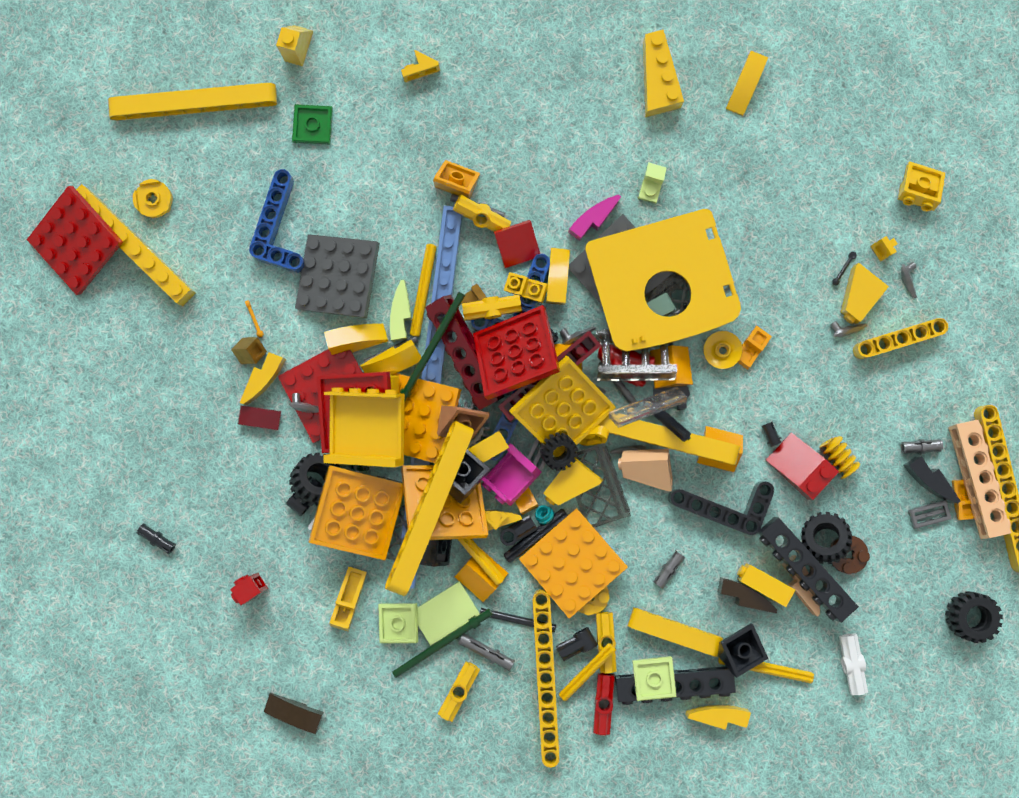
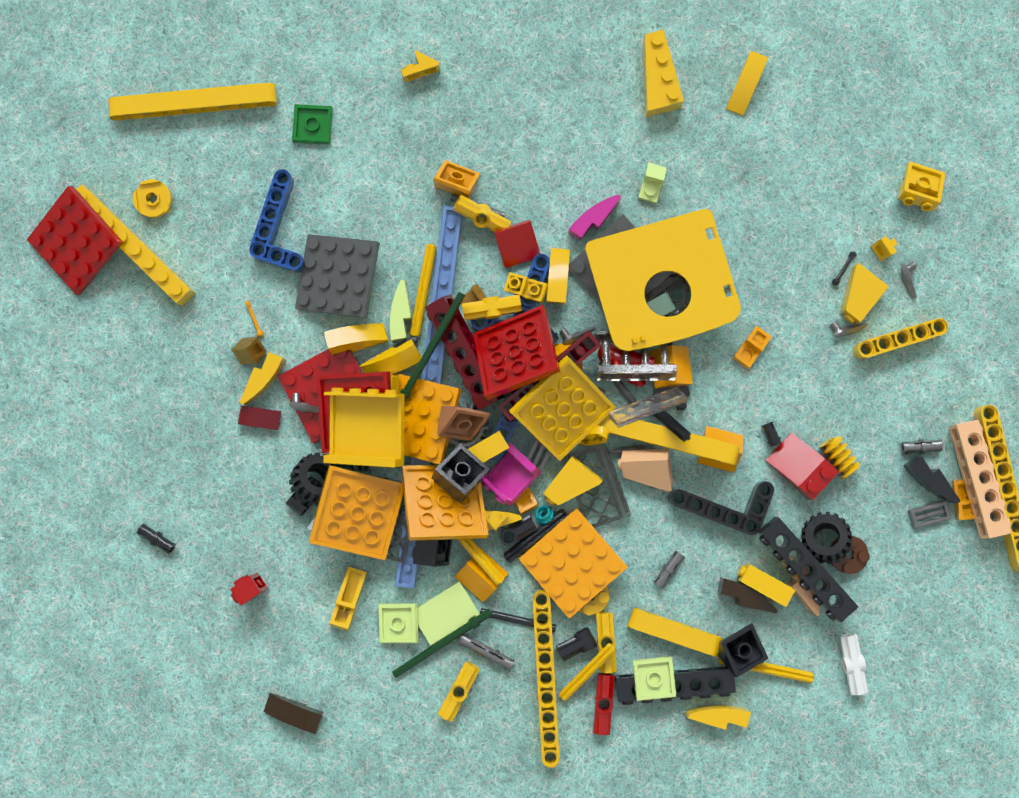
yellow slope [276,25,313,66] -> none
yellow beam [385,421,474,596] -> none
black tyre [540,432,578,471] -> none
yellow dish [704,331,742,369] -> none
black tyre [945,591,1003,643] -> none

